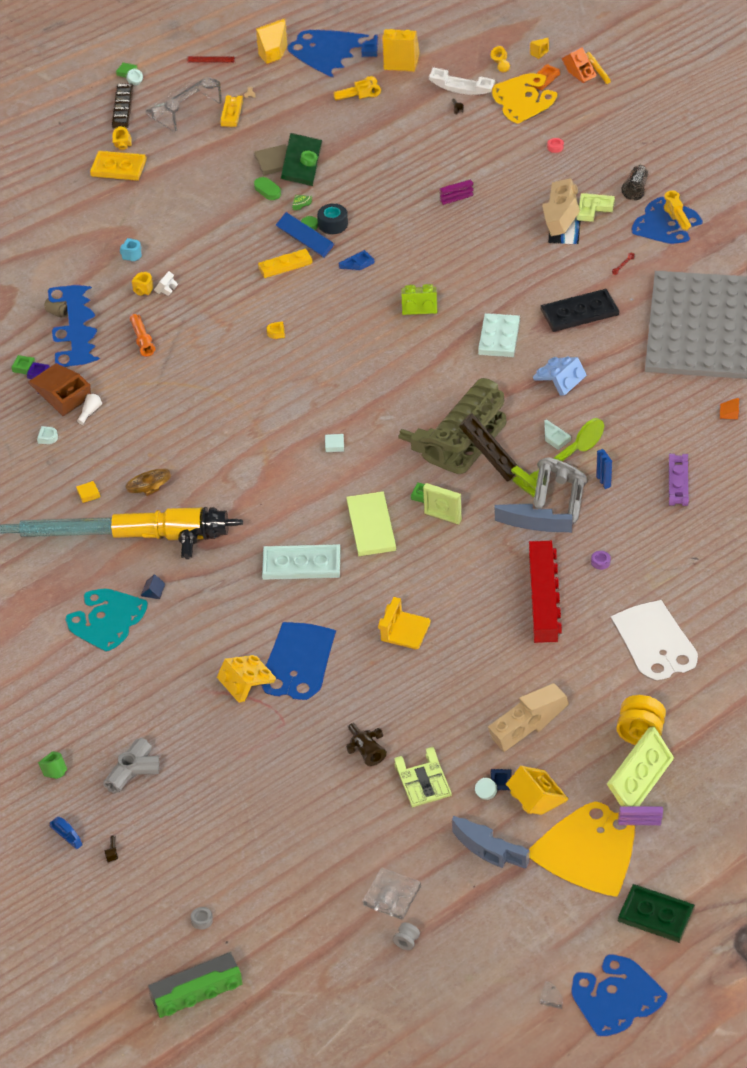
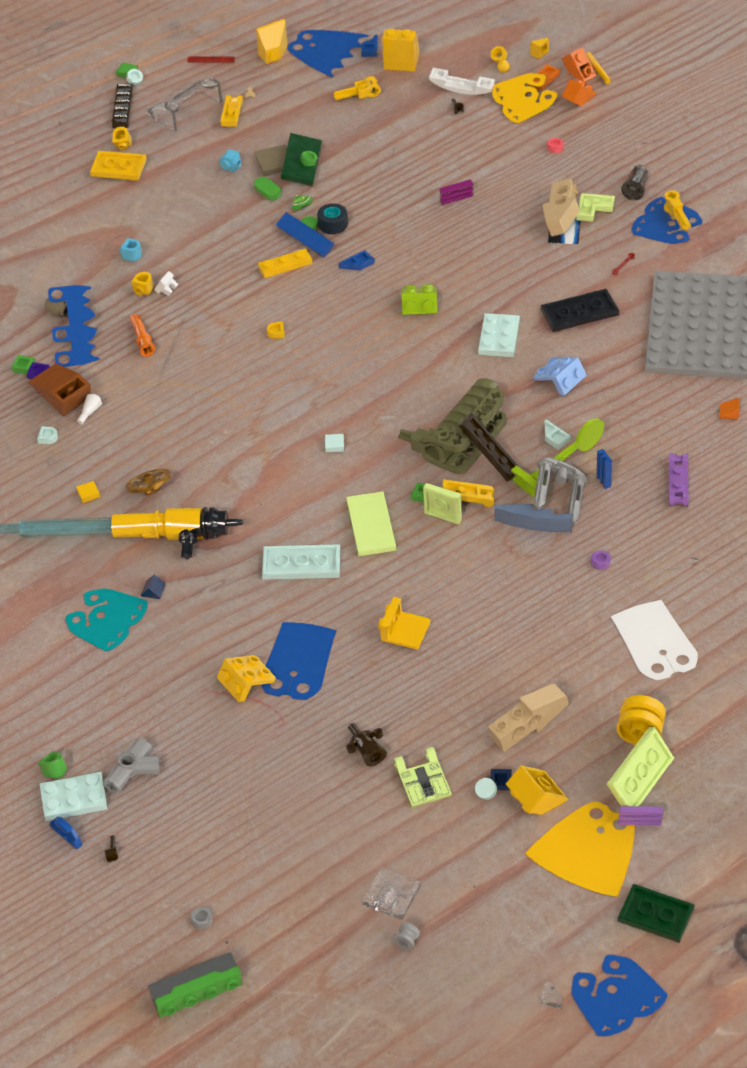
sand blue slope [452,816,529,869] -> none
red brick [529,540,562,643] -> none
none -> light aqua plate [40,772,108,821]
none -> medium azure plate [219,150,241,172]
none -> yellow plate [442,479,494,507]
none -> orange slope [562,79,597,106]

